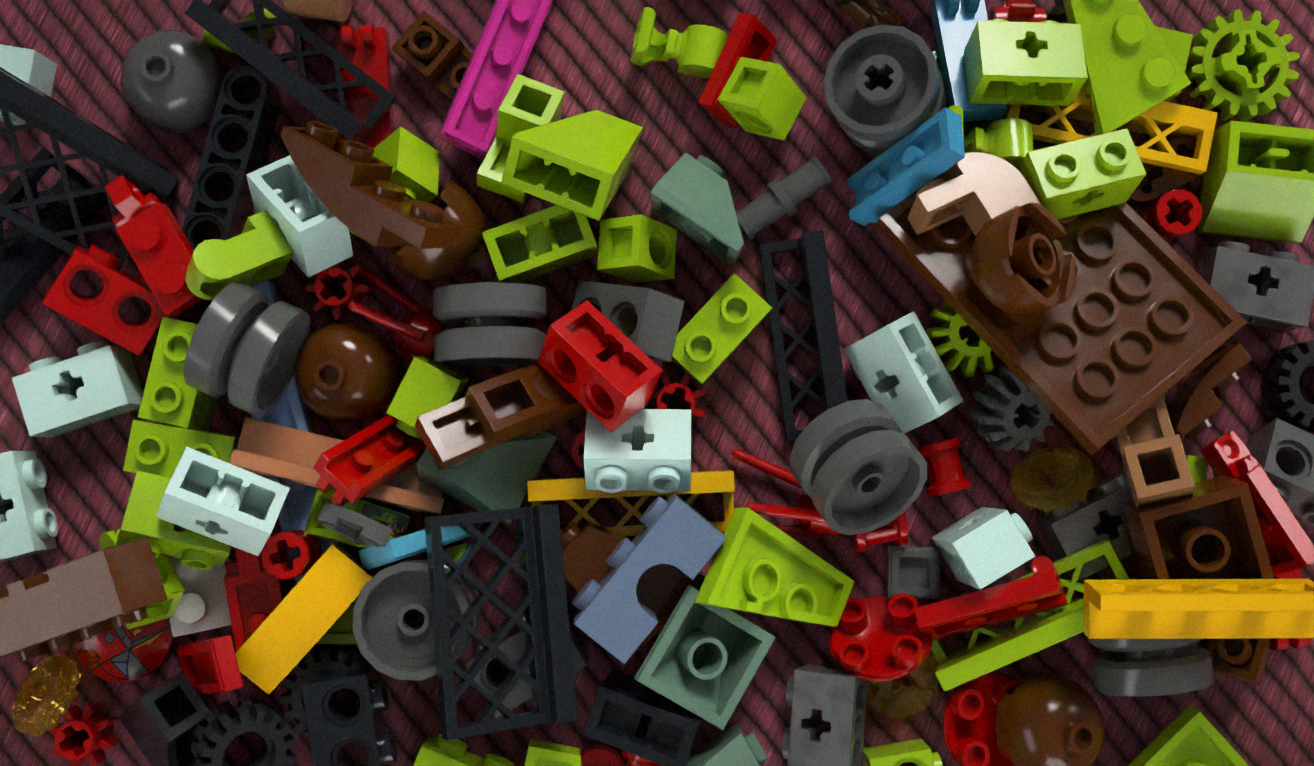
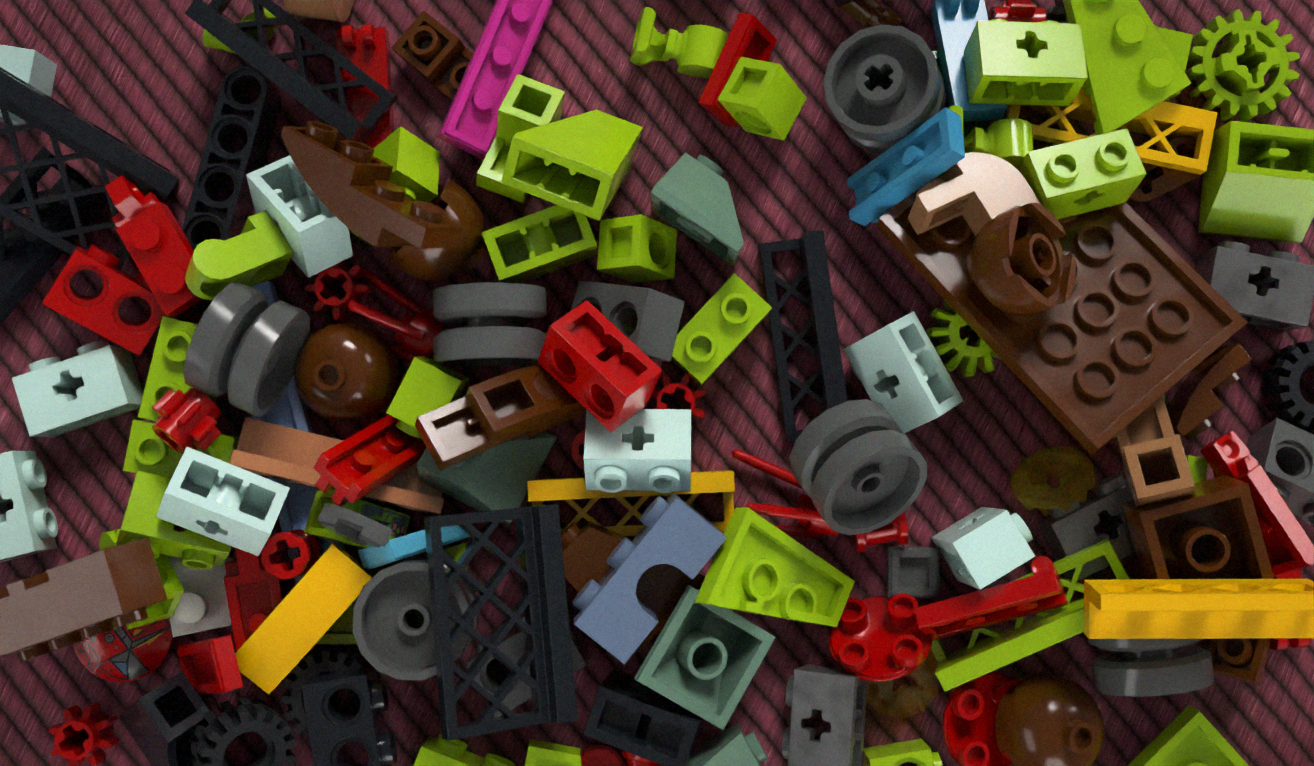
clear yellow gear [12,654,81,738] -> none
dark grey cylinder [121,30,227,134] -> none
dark grey pin [736,156,832,241] -> none
red bush [916,437,972,497] -> none
dark grey gear [968,364,1058,452] -> none
red bush [1141,189,1202,242] -> none
none -> red gear [152,388,221,454]

